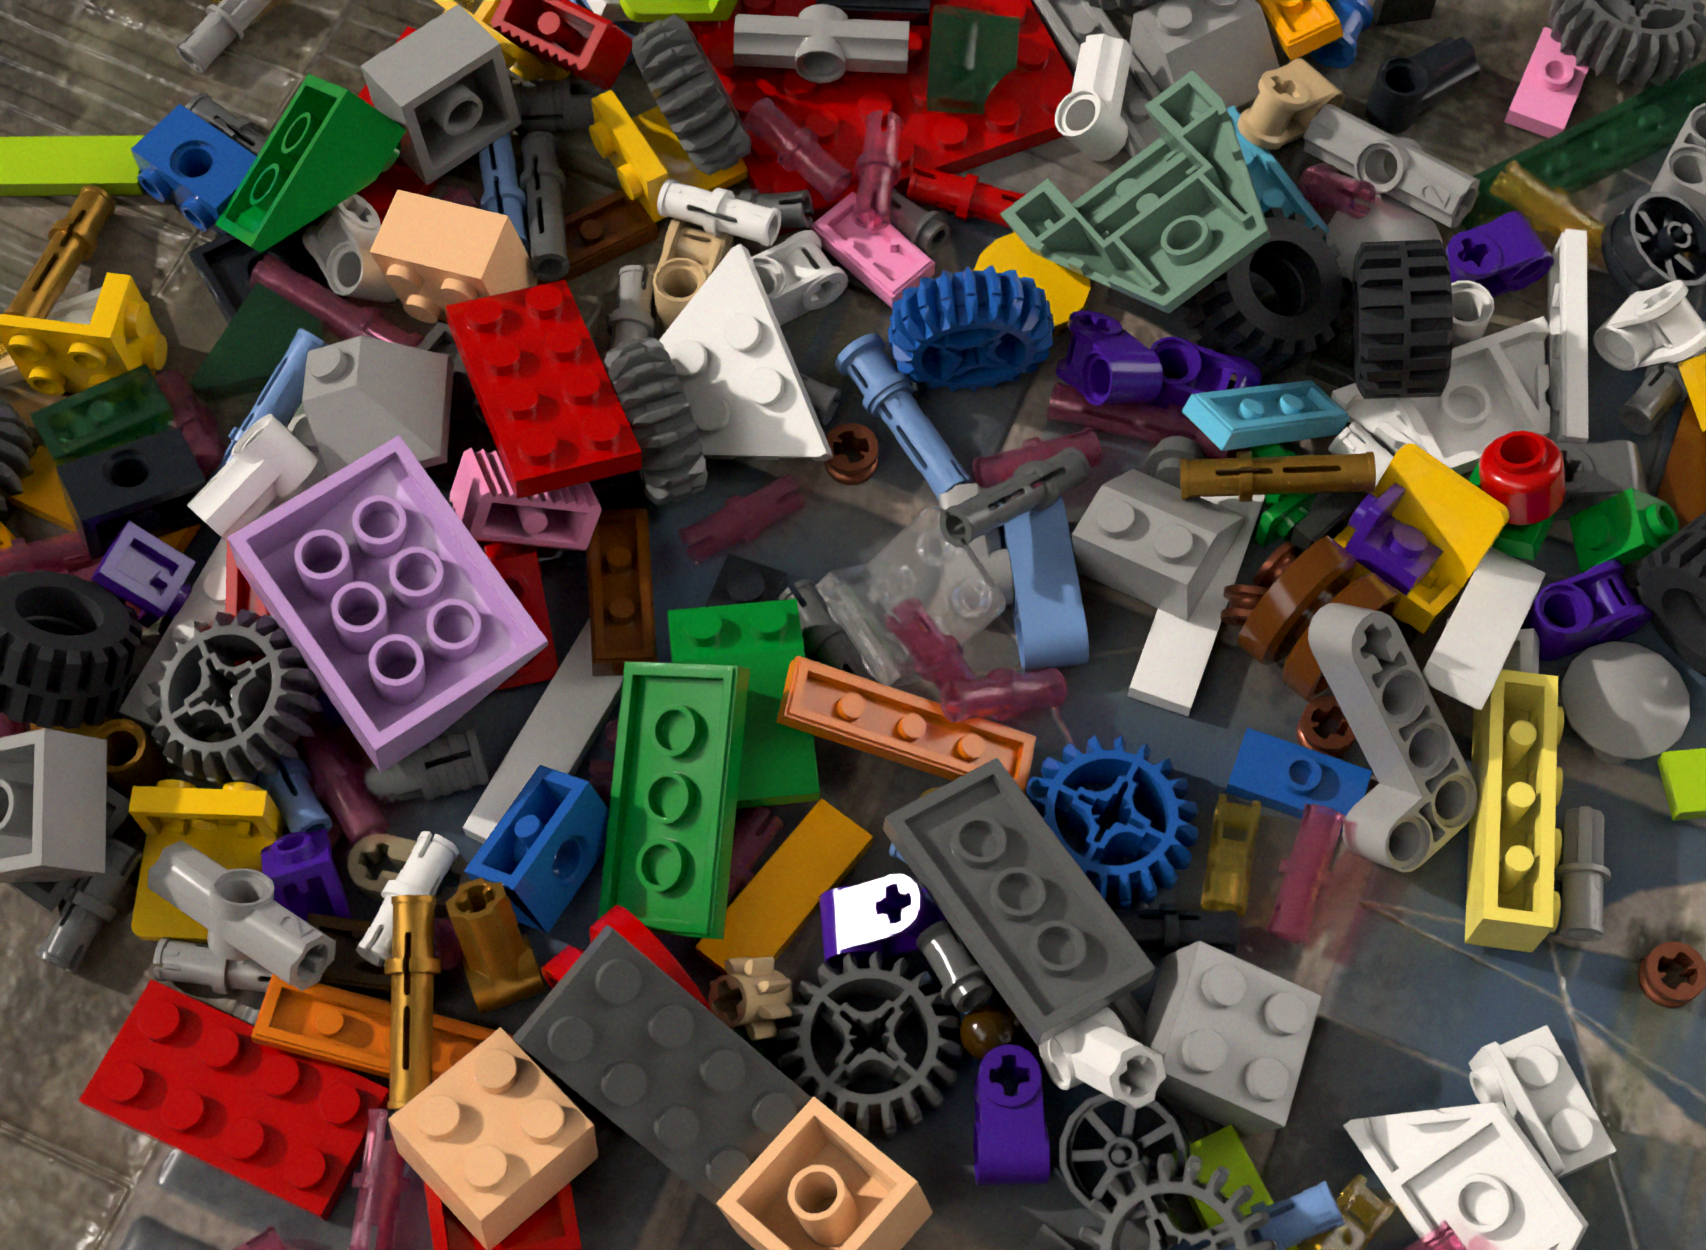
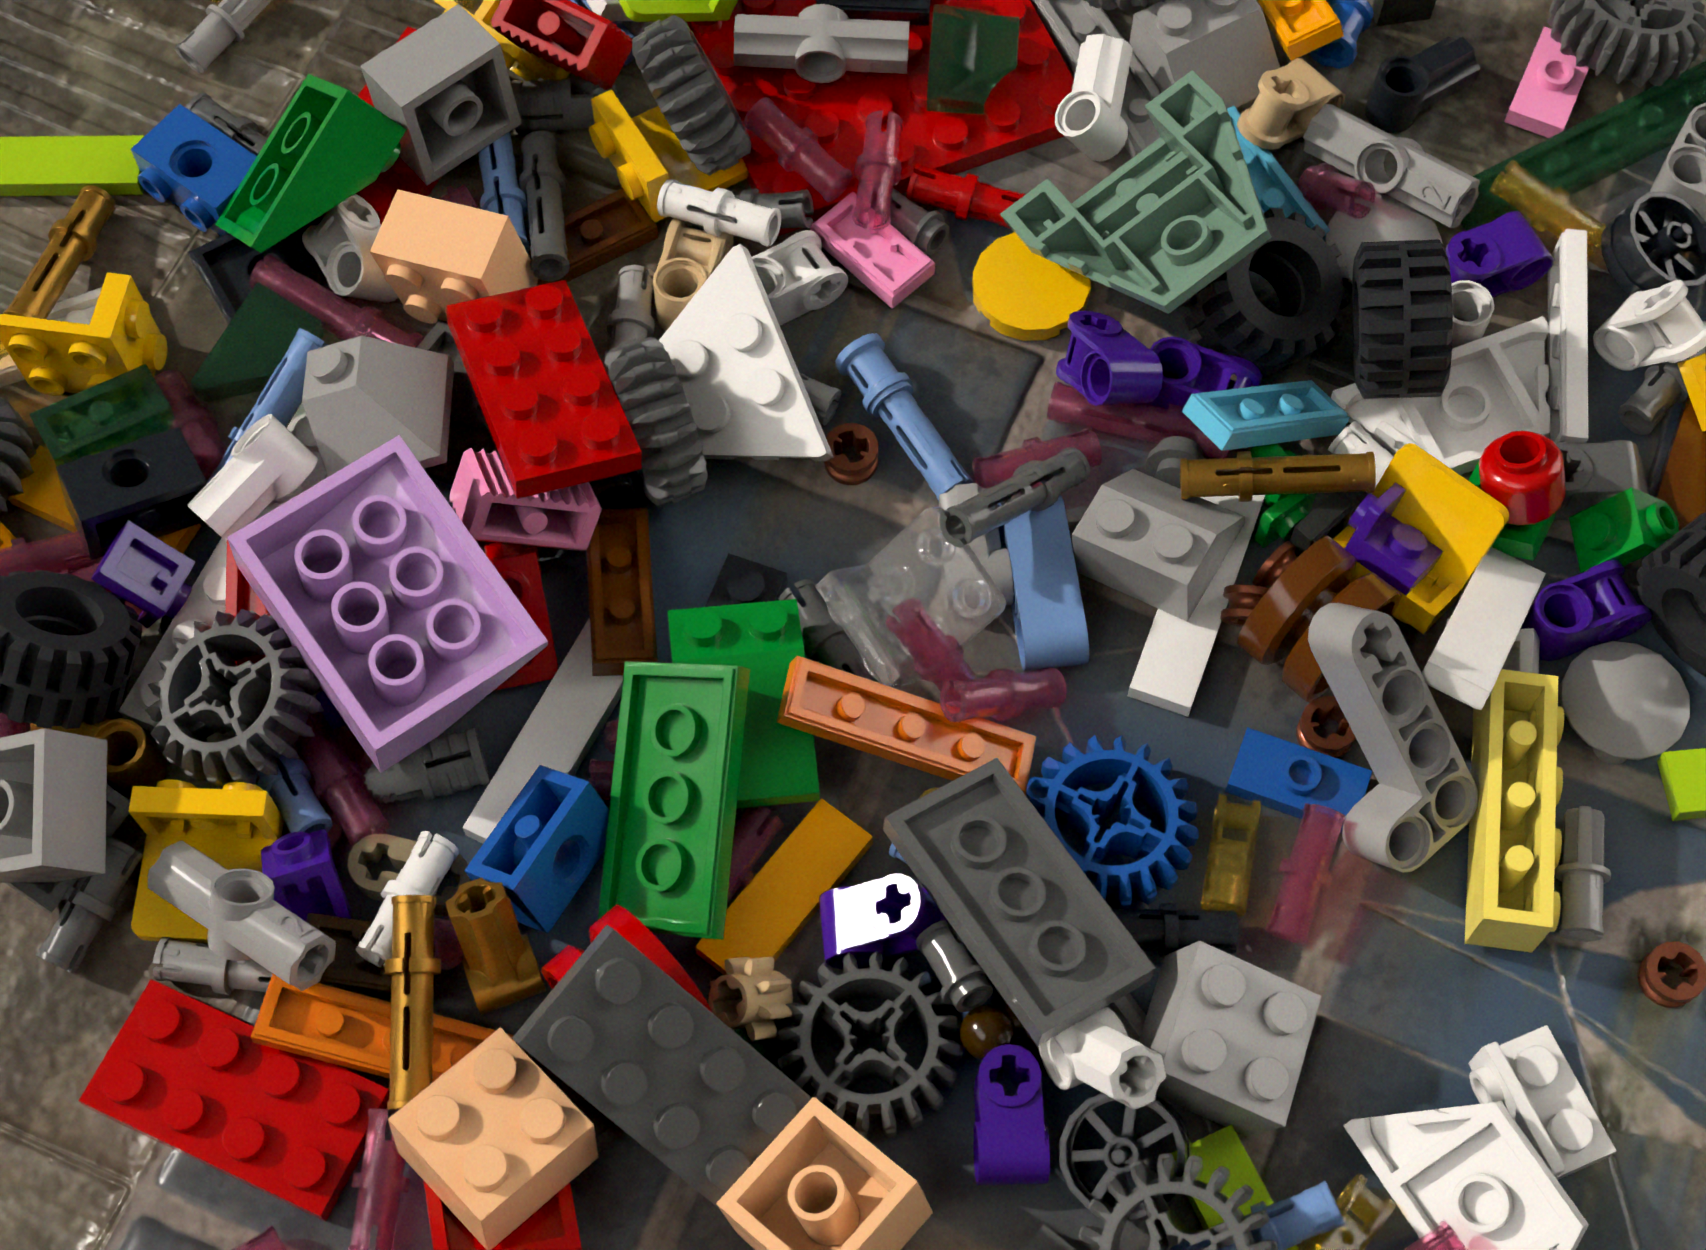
clear pink pin [678,472,805,566] -> none
blue gear [888,266,1055,393] -> none

